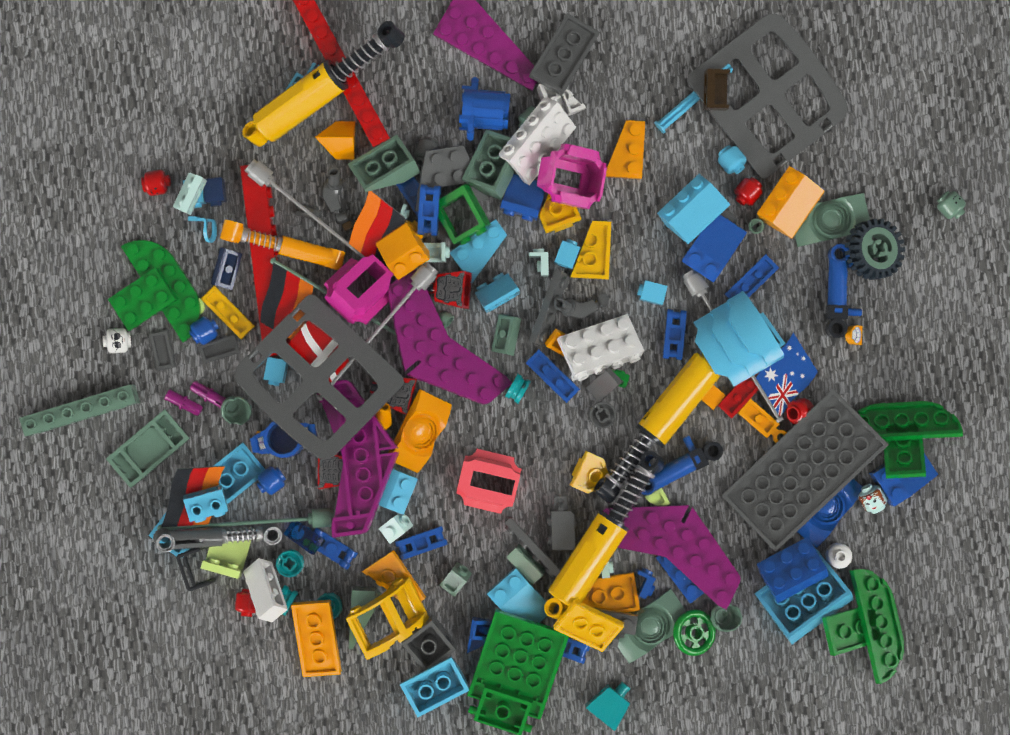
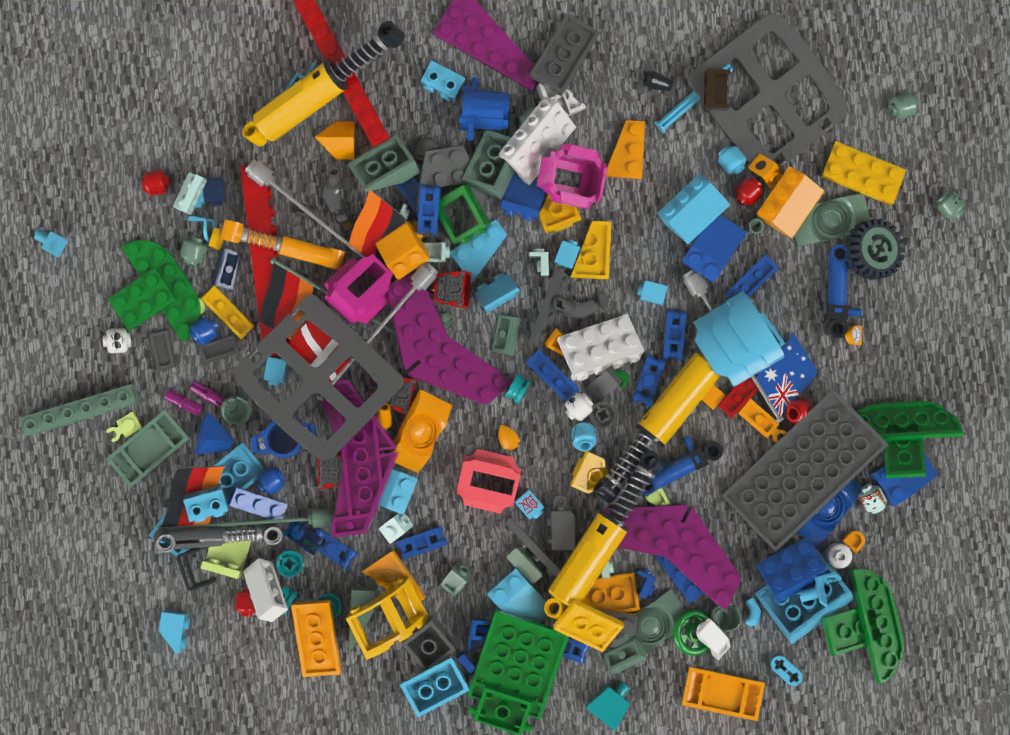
none -> medium azure bracket [34,229,67,257]
none -> yellowish green plate [106,412,143,442]
none -> medium azure slope [159,610,190,653]
none -> sand green head [180,236,208,265]
none -> blue slope [195,413,235,454]
none -> yellow tile [208,227,223,251]
none -> plate [227,486,288,519]
none -> medium azure brick [421,60,466,102]
none -> blue tile [457,652,476,673]
none -> light orange plate [498,425,520,451]
none -> medium azure brick [515,489,544,520]
none -> white head [565,392,594,421]
none -> medium azure head [571,422,597,451]
none -> sand green slope [603,638,647,674]
none -> blue plate [632,354,666,407]
none -> black cone [643,70,673,91]
none -> light orange slope [681,667,765,721]
none -> white slope [696,618,731,660]
none -> medium azure arm [745,597,761,627]
none -> light orange bracket [748,154,782,189]
none -> medium azure beam [770,655,803,686]
none -> medium azure bracket [799,572,842,606]
none -> yellow plate [821,141,906,206]
none -> light orange tile [841,530,865,554]
none -> sand green head [889,92,919,120]

